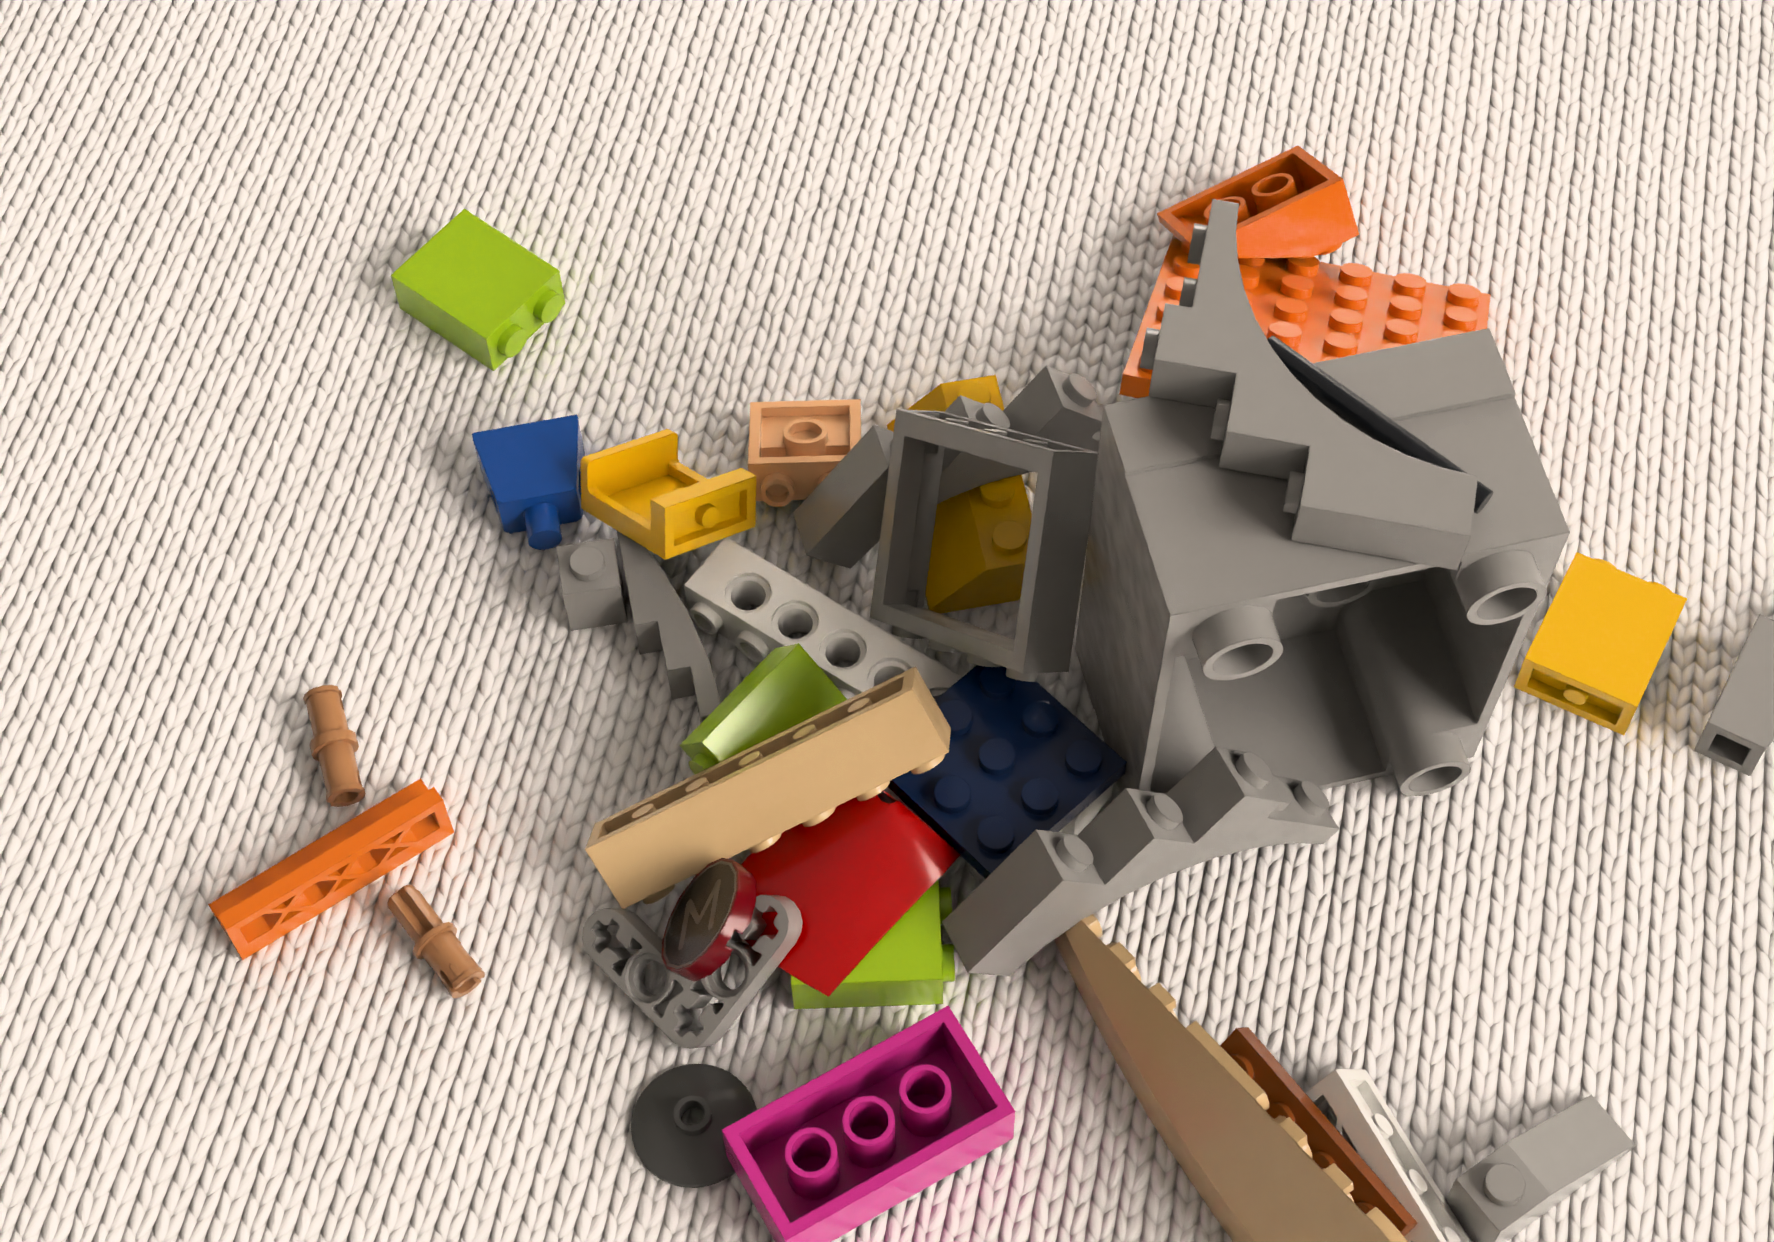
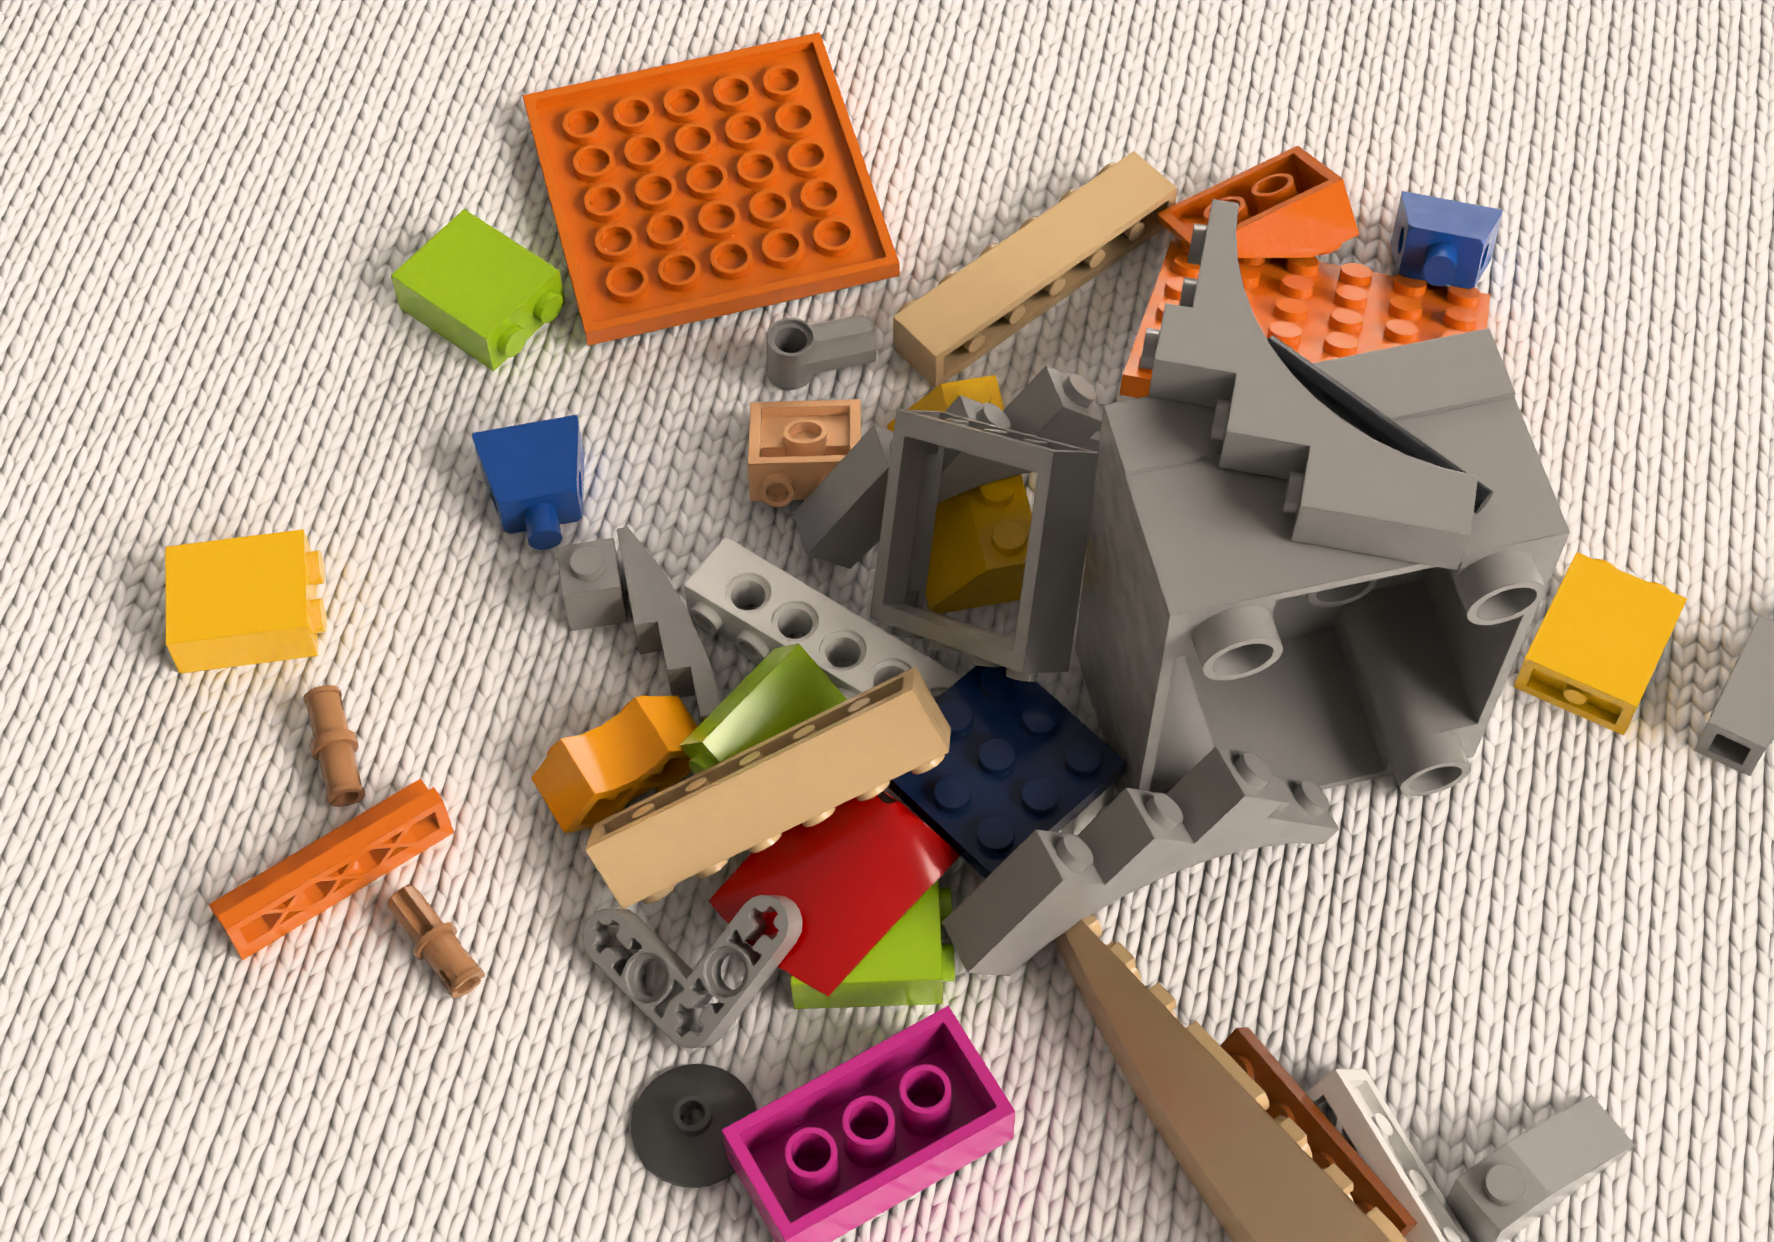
yellow panel [580,429,756,560] -> none
tile [661,858,756,982] -> none
none -> yellow brick [165,529,327,674]
none -> orange plate [523,32,900,346]
none -> light orange brick [531,695,698,833]
none -> light grey piece [766,315,876,390]
none -> tan brick [893,151,1177,388]
none -> blue torso [1391,191,1503,289]

